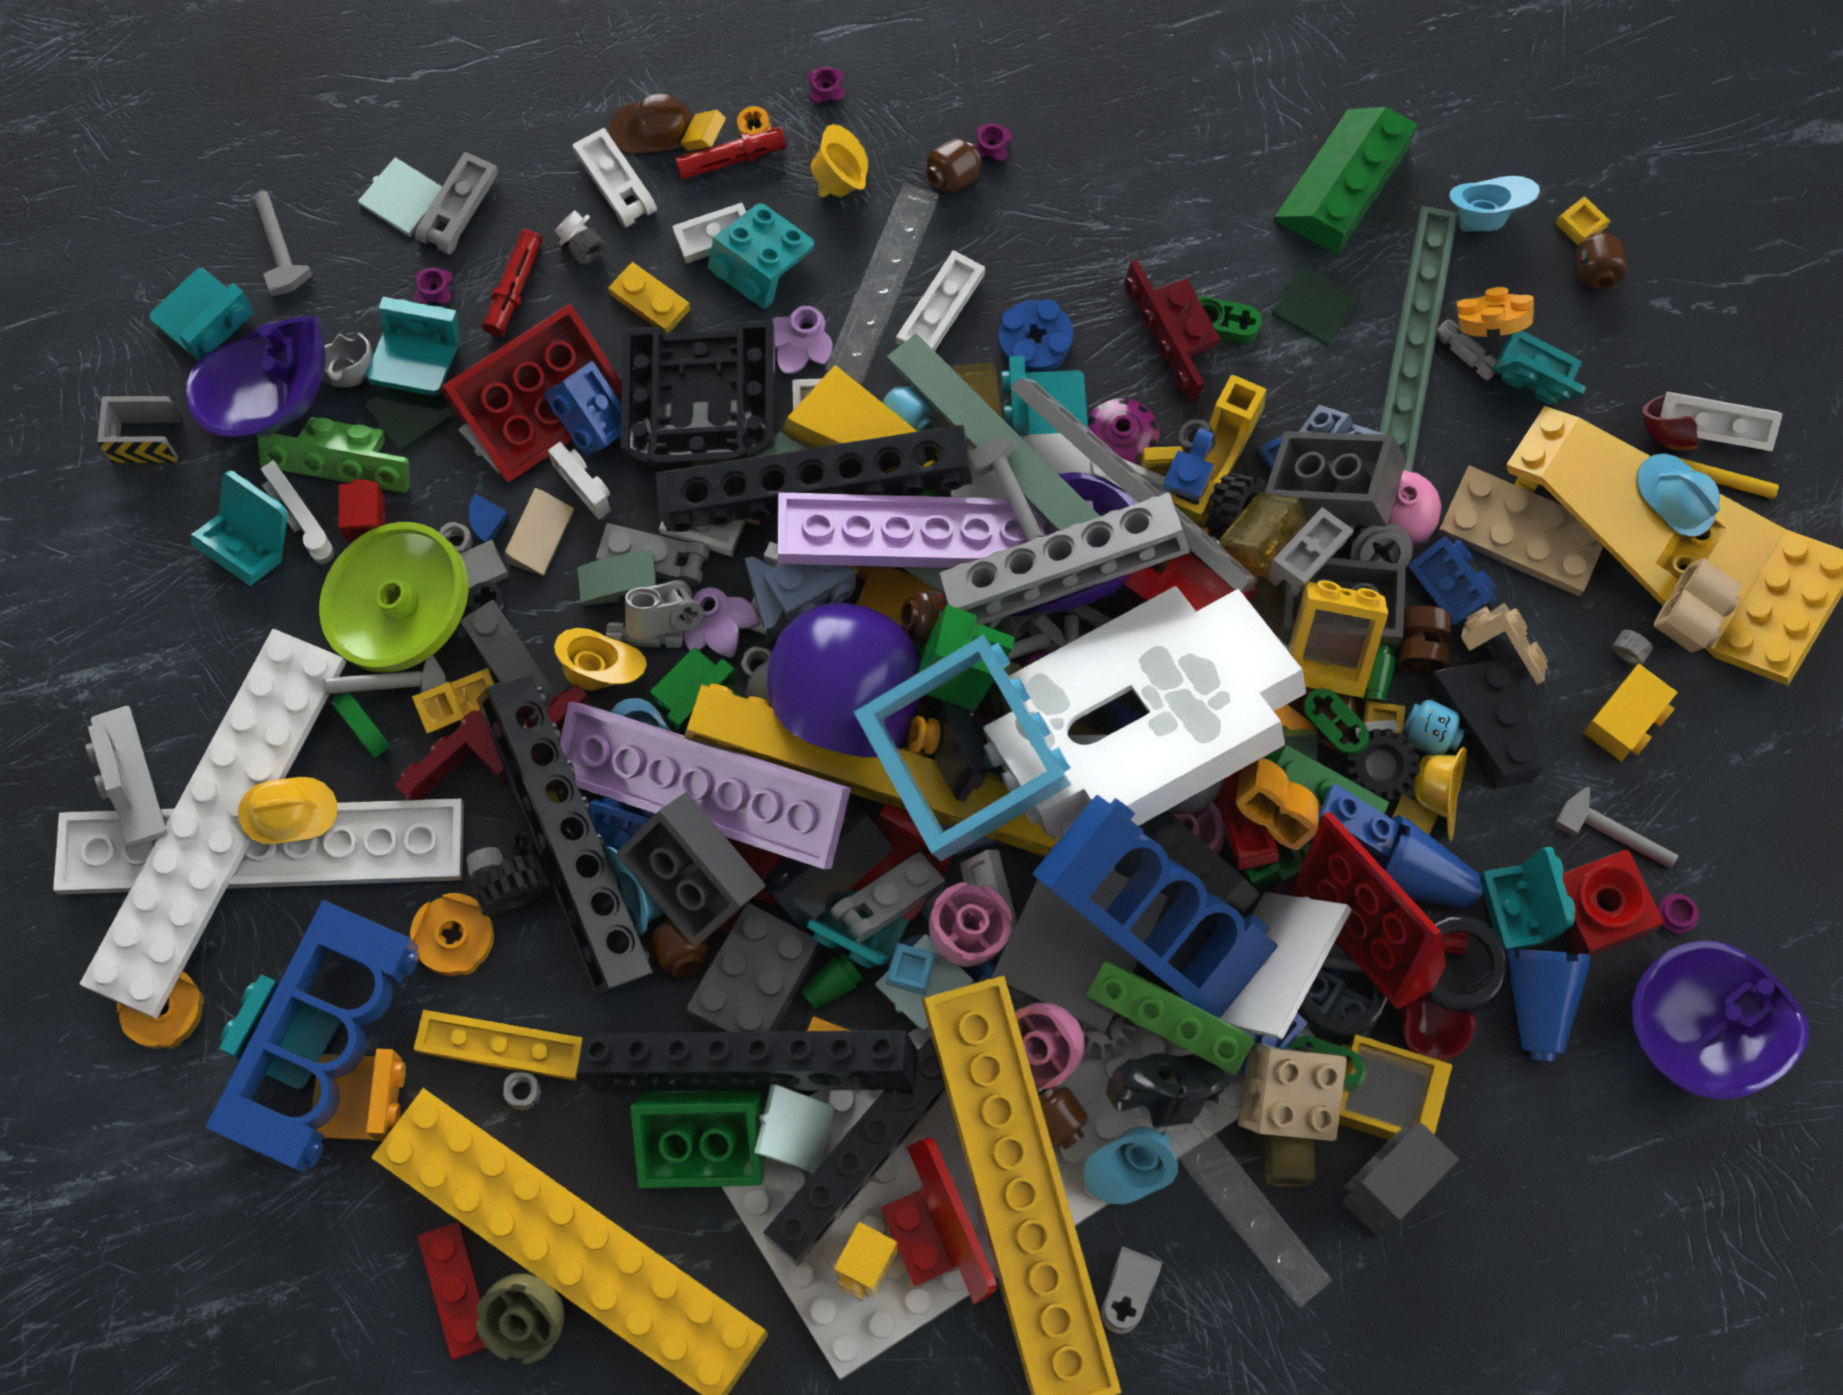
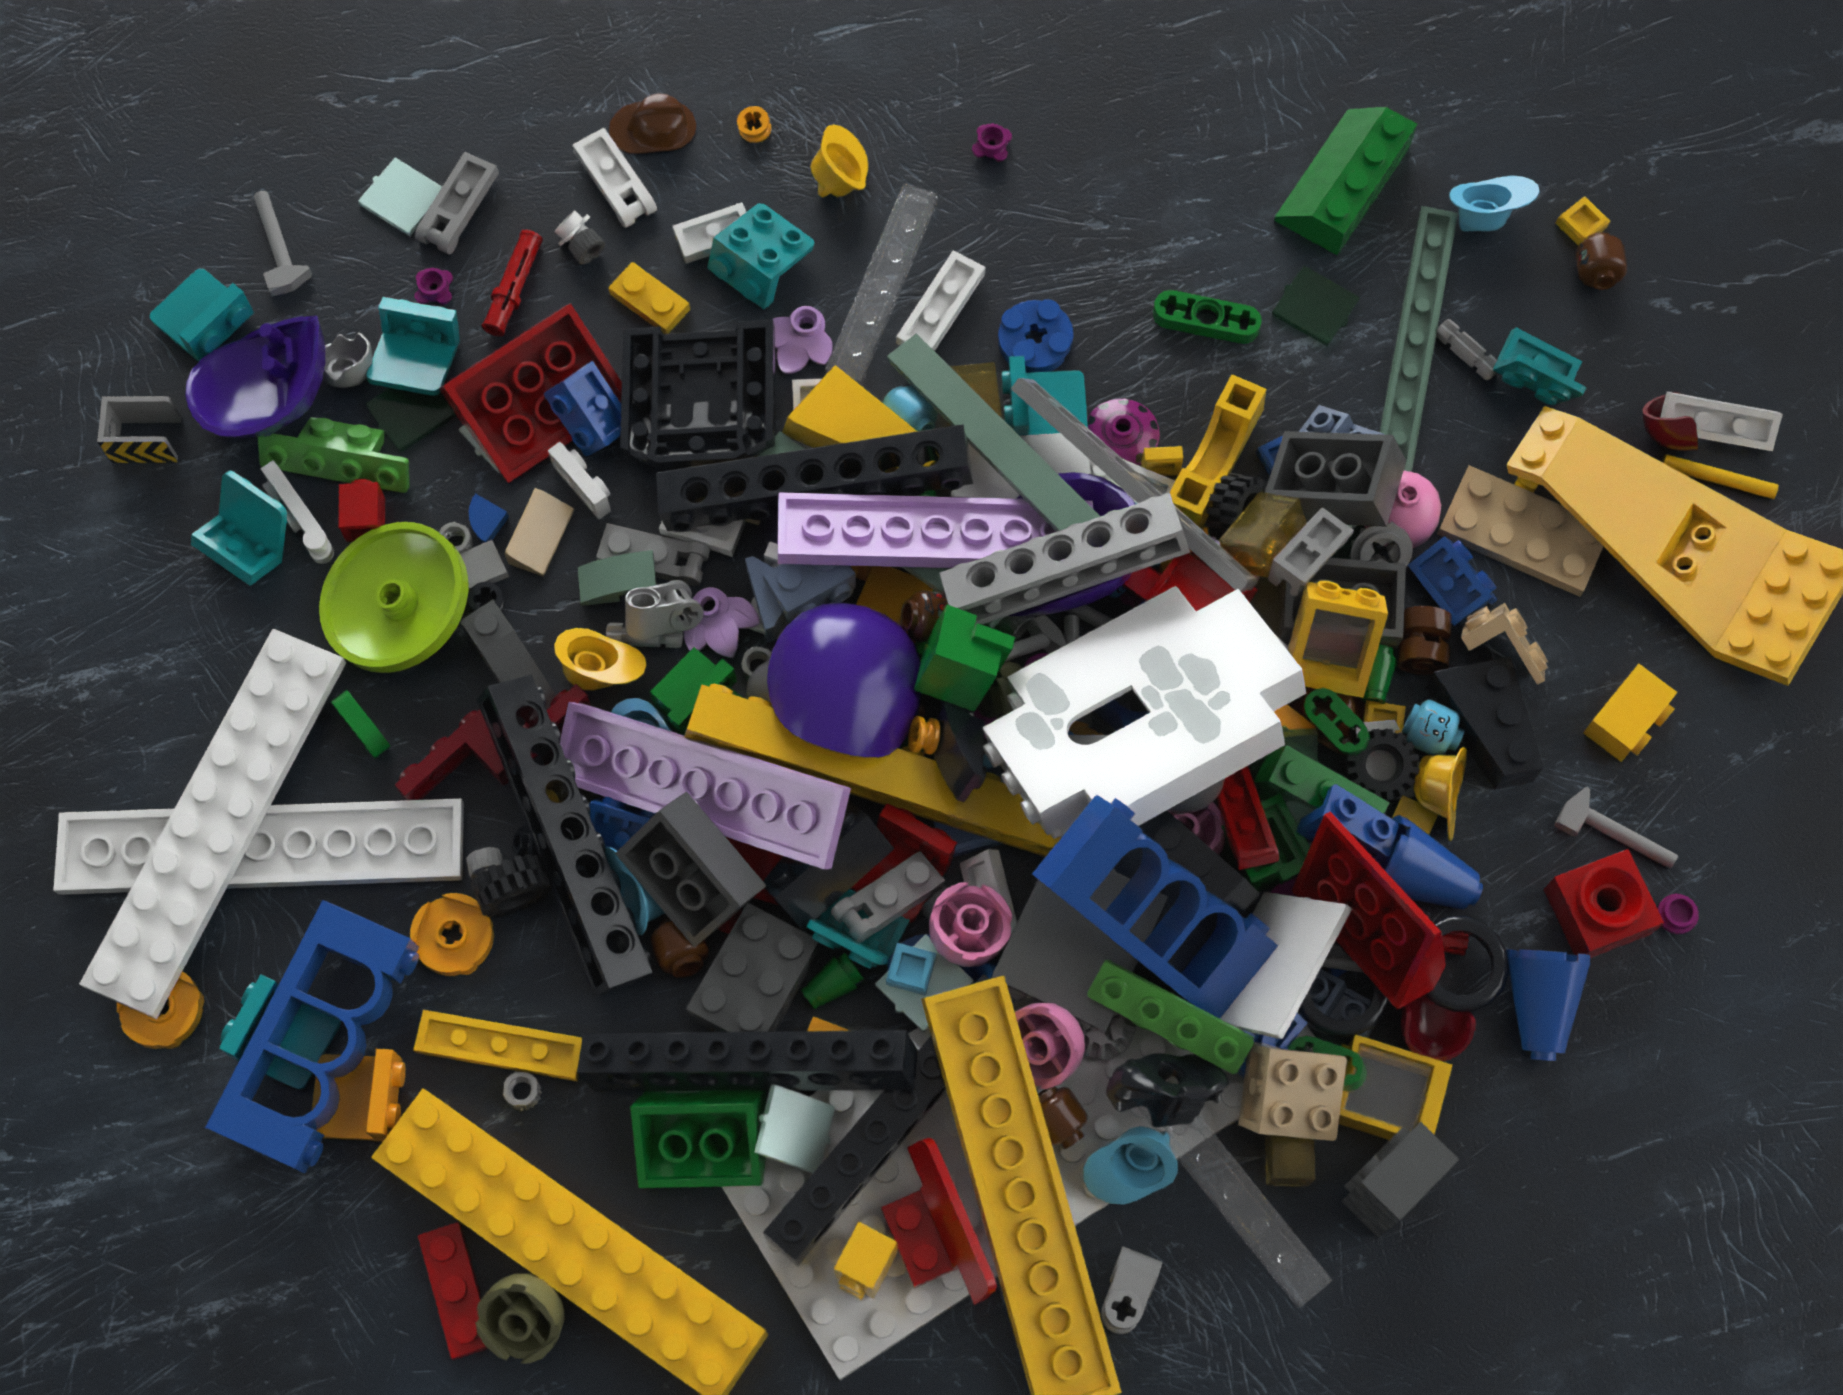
light grey bracket [86,706,167,847] -> none
yellow piece [238,777,338,844] -> none
light grey piece [323,655,446,694] -> none
yellow slope [412,668,496,734] -> none
red pin [675,126,787,180] -> none
yellow tile [680,110,726,151] -> none
magenta plate [808,67,845,103] -> none
medium azure window [854,635,1071,861] -> none
reddish brown head [926,138,981,194] -> none
light grey piece [969,437,1043,541] -> none
dark red bracket [1124,260,1221,403] -> none
blue plate [1162,428,1214,503] -> none
dark grey axle [1178,419,1216,454] -> none
light orange brick [1236,758,1320,850] -> none
light orange plate [1457,287,1534,337] -> none
teal bracket [1480,847,1575,951] -> none
light grey axle [1612,629,1653,665] -> none
dark purple piece [1632,941,1809,1100] -> none
medium azure piece [1637,453,1720,537] -> none
tan brick [1654,558,1741,653] -> none

